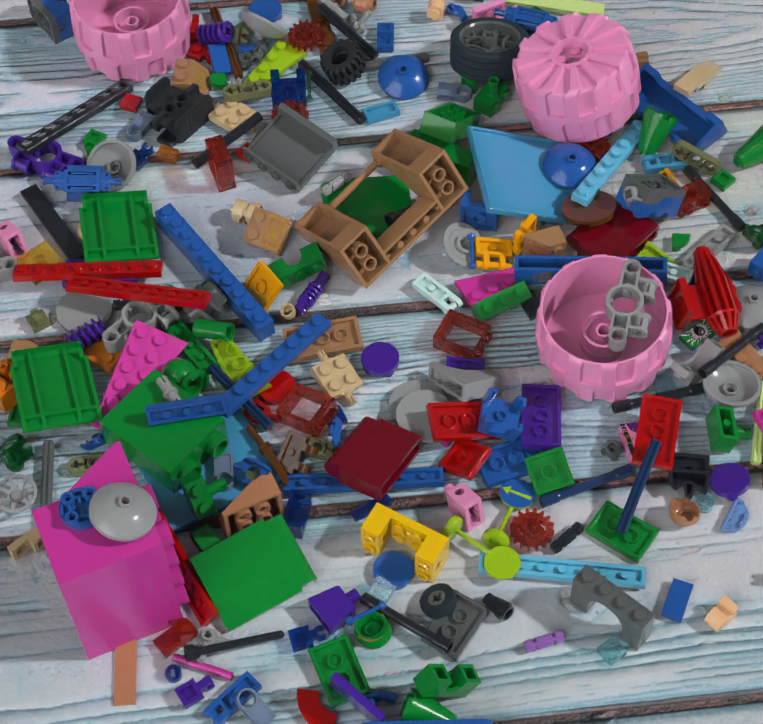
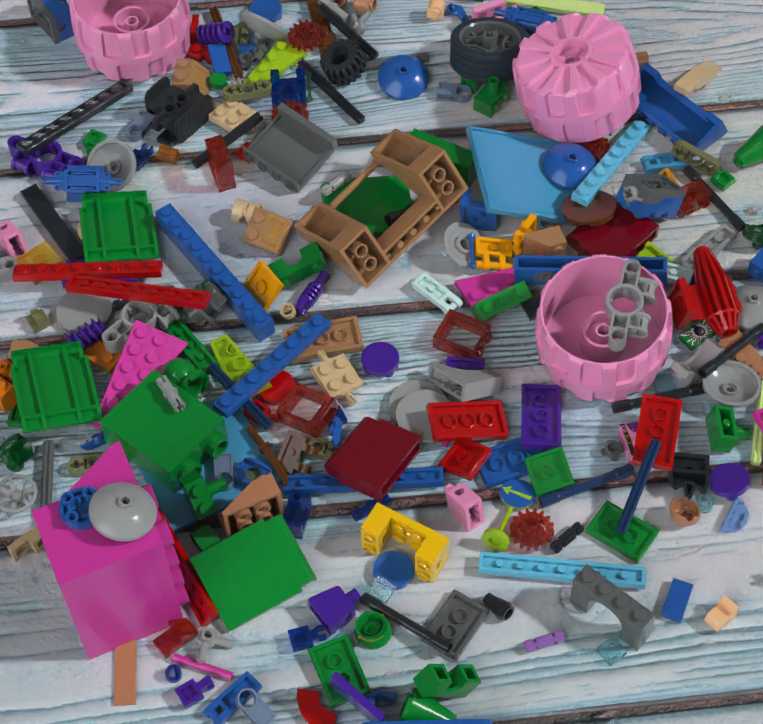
red tile [119,93,143,113] -> none
blue tile [145,393,228,426] -> none
black piece [184,630,284,662] -> none
green pin [192,318,235,342] -> none
blue hinge [346,601,386,626] -> none
dark azure tile [362,100,400,125] -> none
blue slope [377,22,394,52] -> none
green brick [419,102,481,144] -> none
black bush [419,583,457,619] -> none
lime piece [442,514,521,580] -> none
blue panel [477,387,527,442] -> none
green cone [638,106,679,156] -> none
green tile [671,233,691,252] -> none

